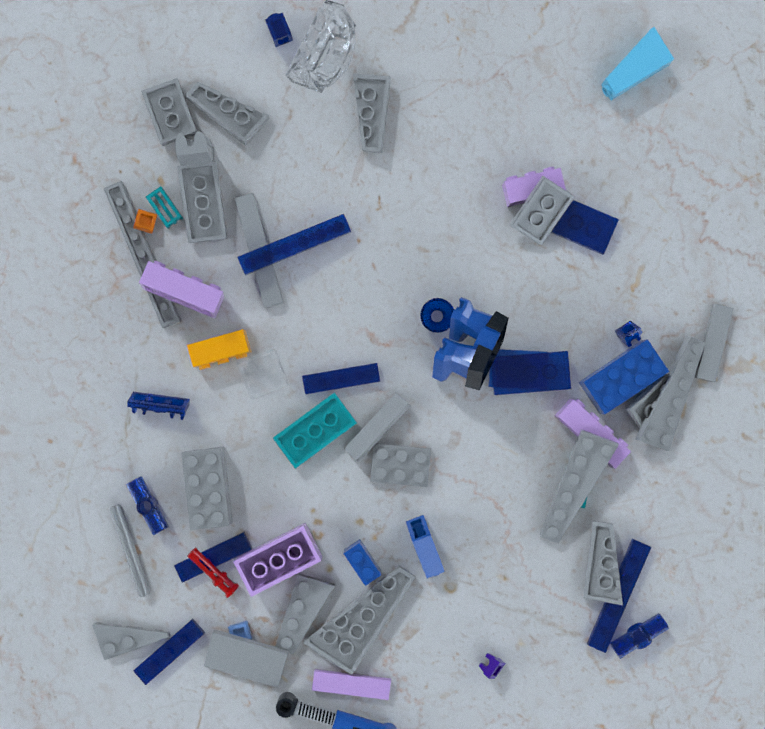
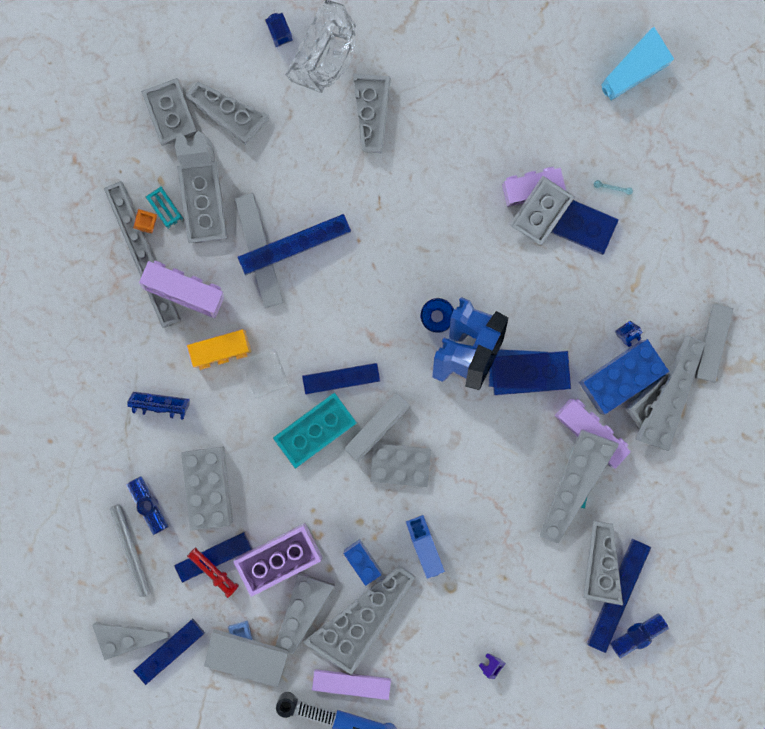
none -> clear light blue hinge [593,180,633,195]

